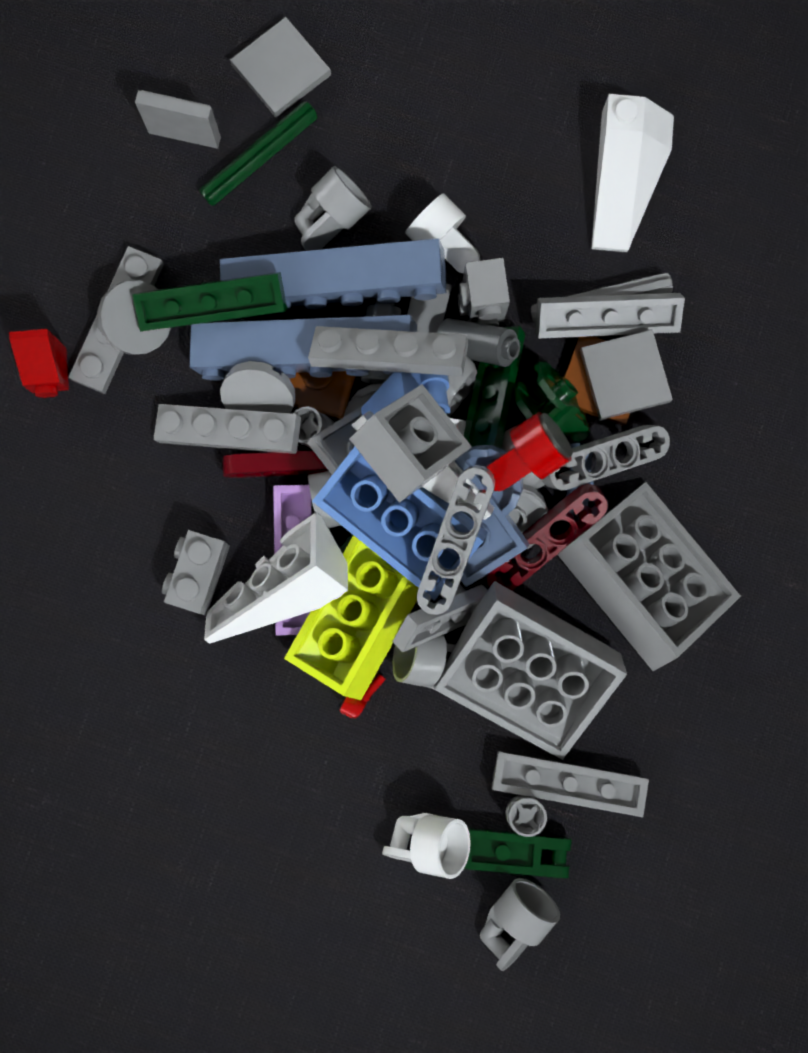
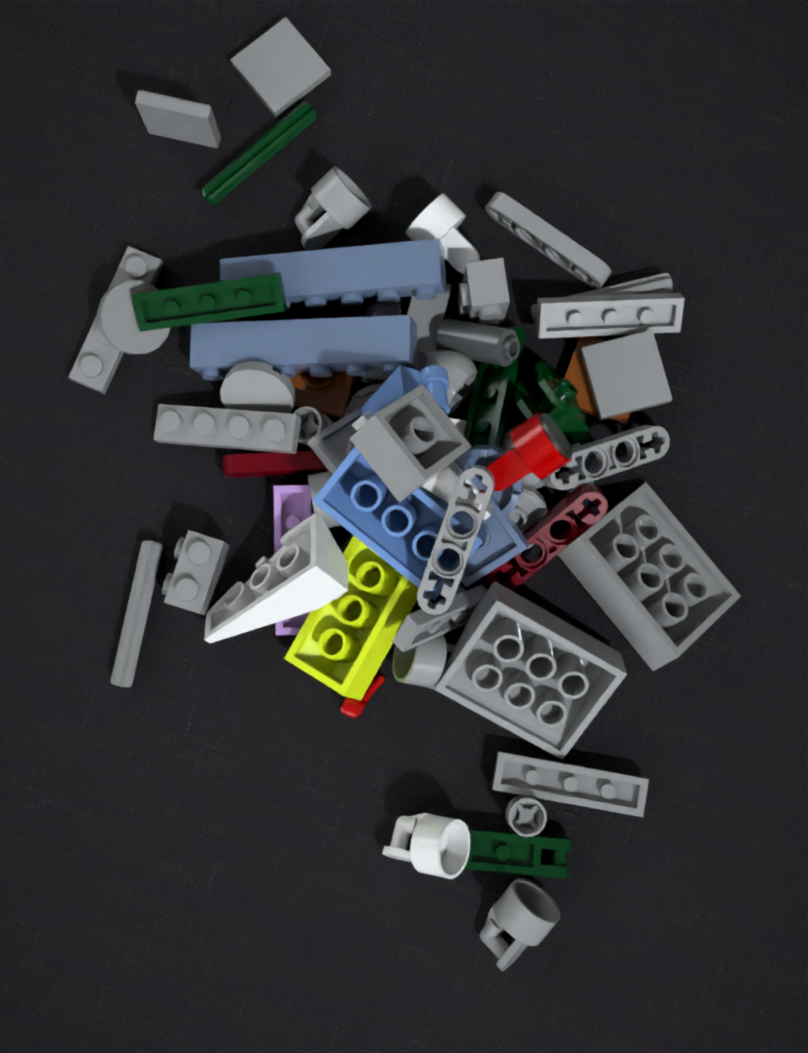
red slope [9,329,69,398] -> none
light grey plate [308,326,469,376] -> none
white wedge [591,94,674,252] -> none
none -> light grey axle [111,540,163,687]
none -> light grey beam [485,192,611,289]

